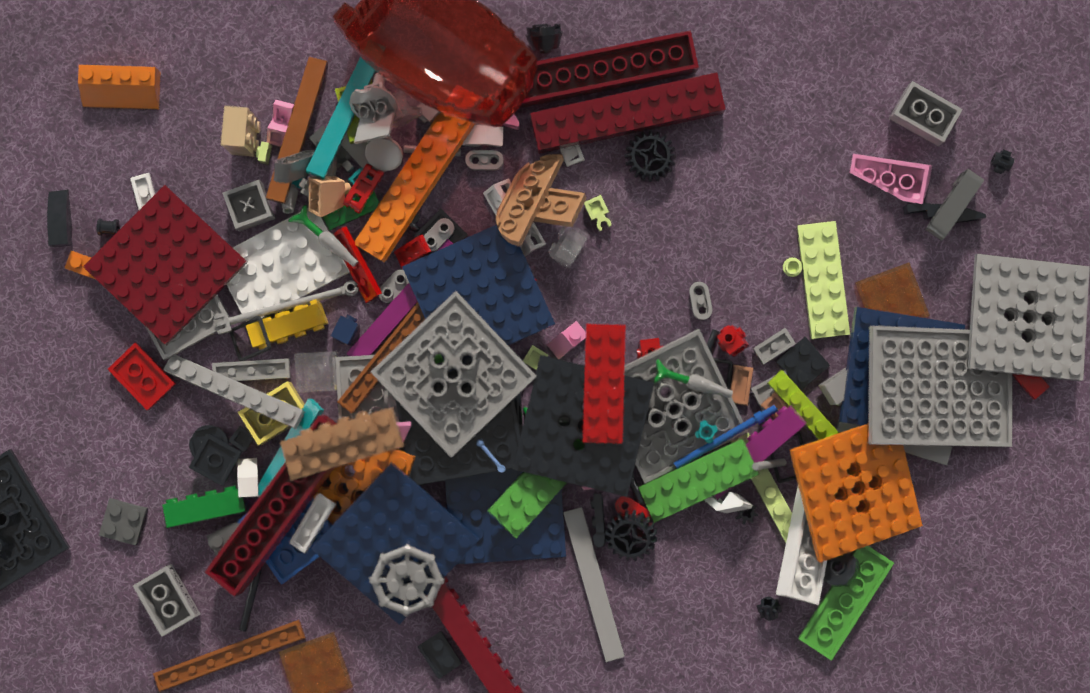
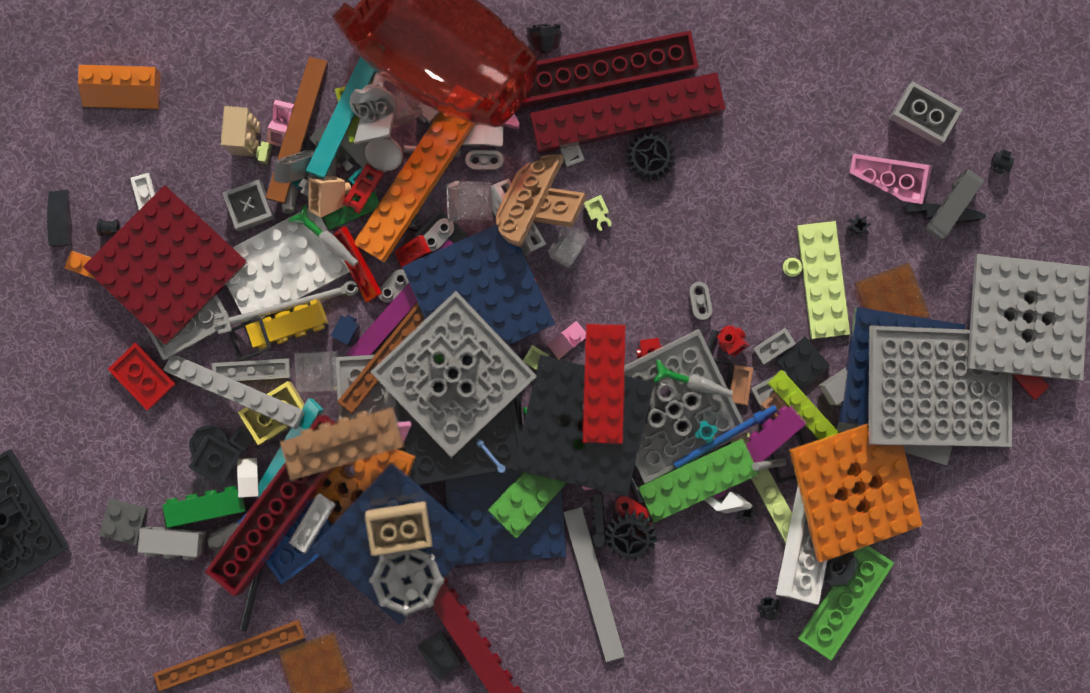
light grey brick [133,564,200,637] -> none
none -> light grey brick [138,526,207,560]
none -> tan brick [365,502,432,555]
none -> clear brick [446,181,493,224]
none -> black gear [846,214,871,239]

